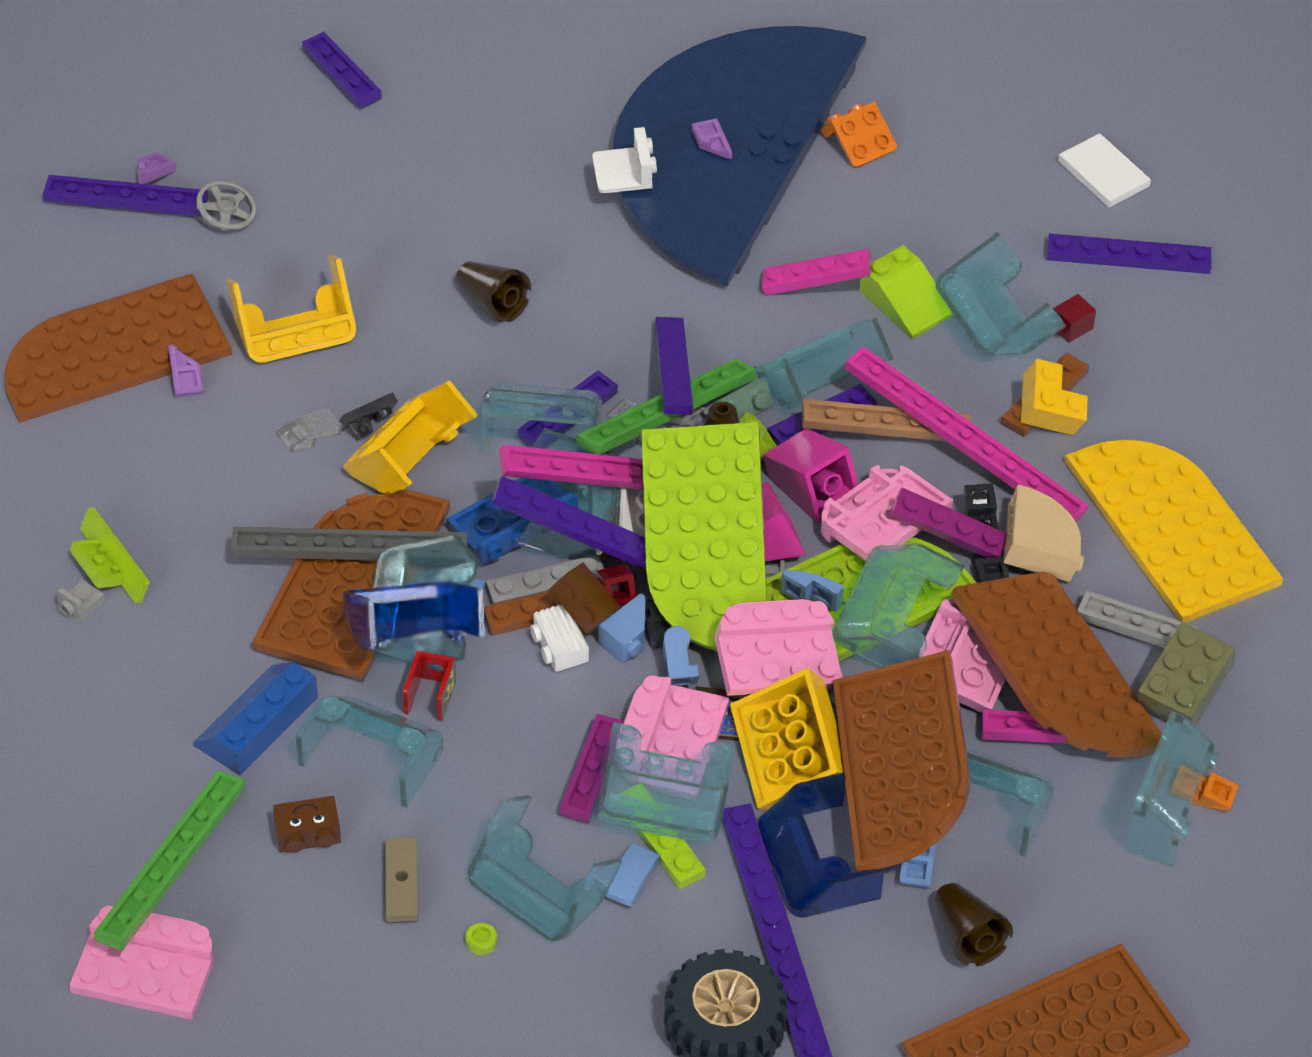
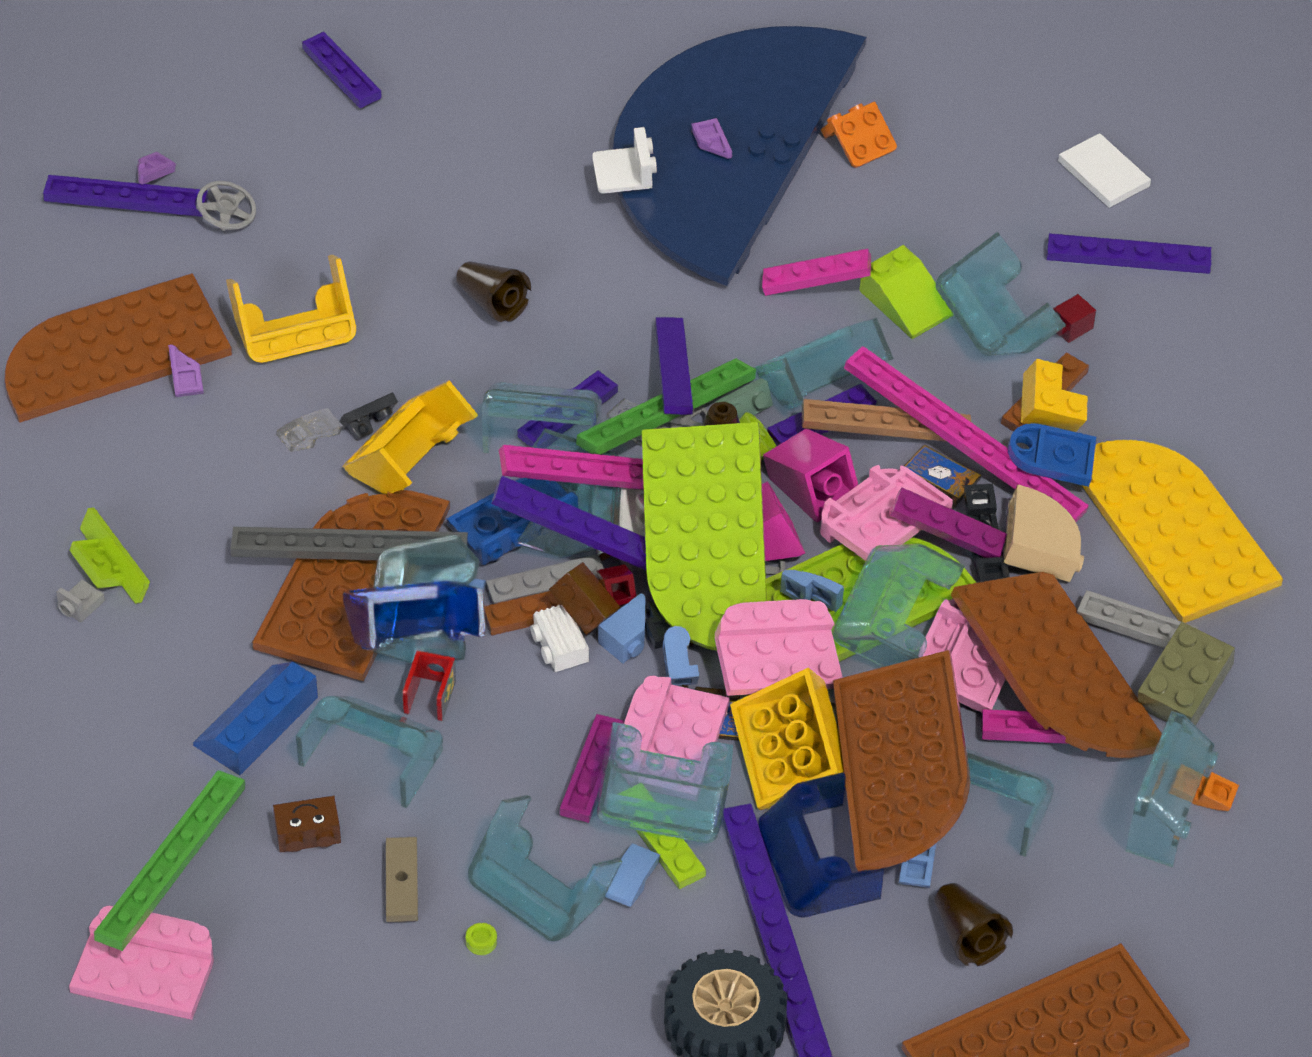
none -> piece [899,444,982,510]
none -> blue tile [1008,423,1097,487]

